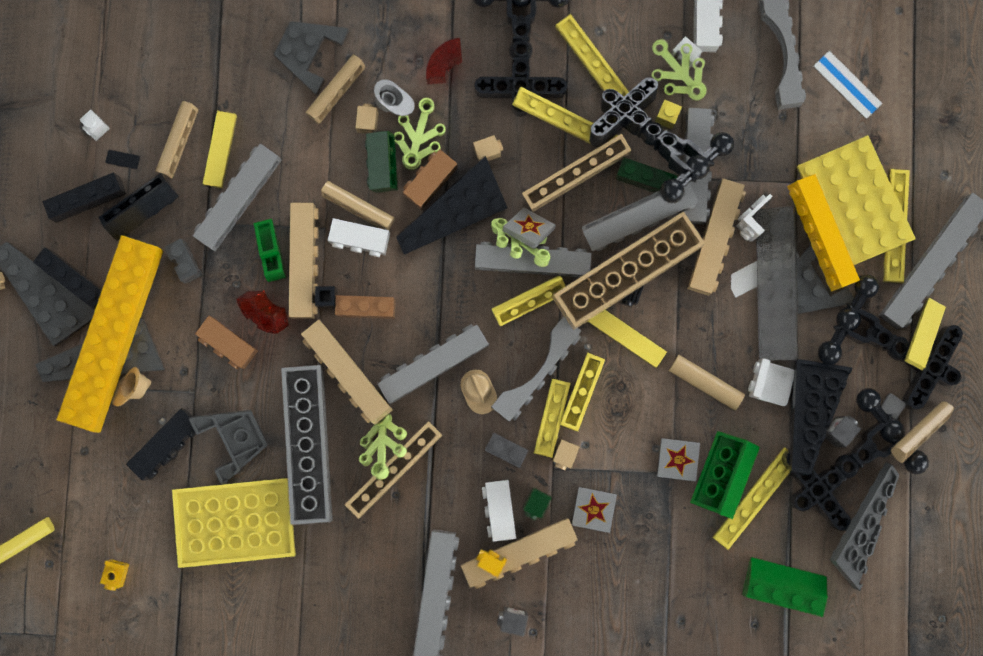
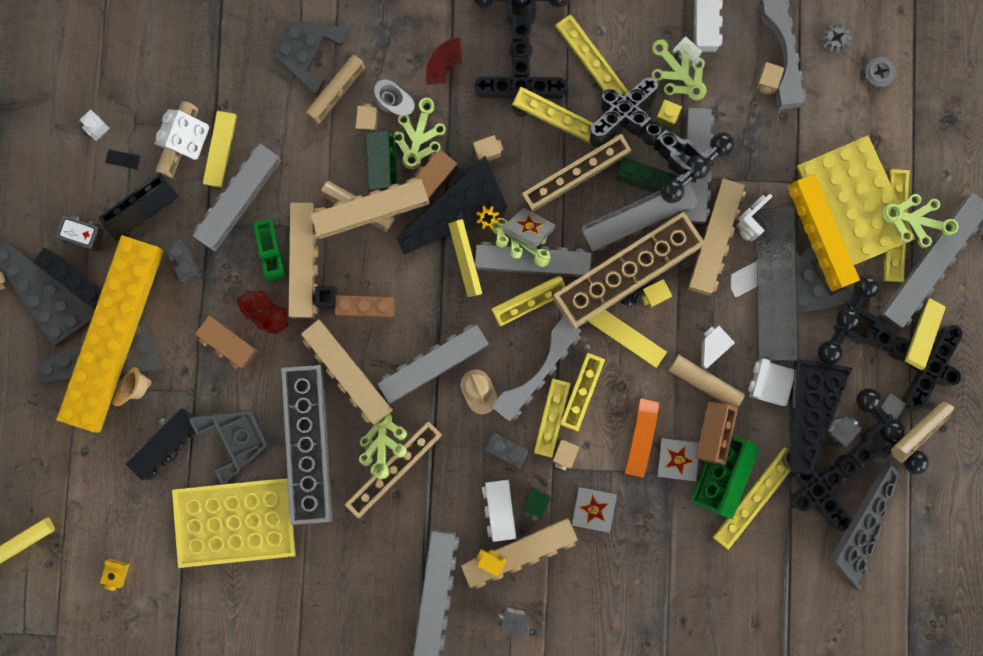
black brick [42,172,127,223] -> none
white brick [328,218,390,257] -> none
green slope [742,557,828,617] -> none
white sticker [814,51,882,119] -> none
none -> brick [55,214,105,252]
none -> white bracket [155,109,209,159]
none -> tan brick [311,178,429,239]
none -> light yellow tile [448,220,482,297]
none -> yellow gear [476,206,499,229]
none -> orange slope [624,398,659,478]
none -> light yellow brick [640,279,672,308]
none -> medium nougat brick [696,402,738,465]
none -> white slope [701,326,735,370]
none -> tan brick [756,62,784,94]
none -> light grey gear [821,23,852,54]
none -> light grey gear [865,57,896,87]
none -> yellowish green plant [882,194,959,248]

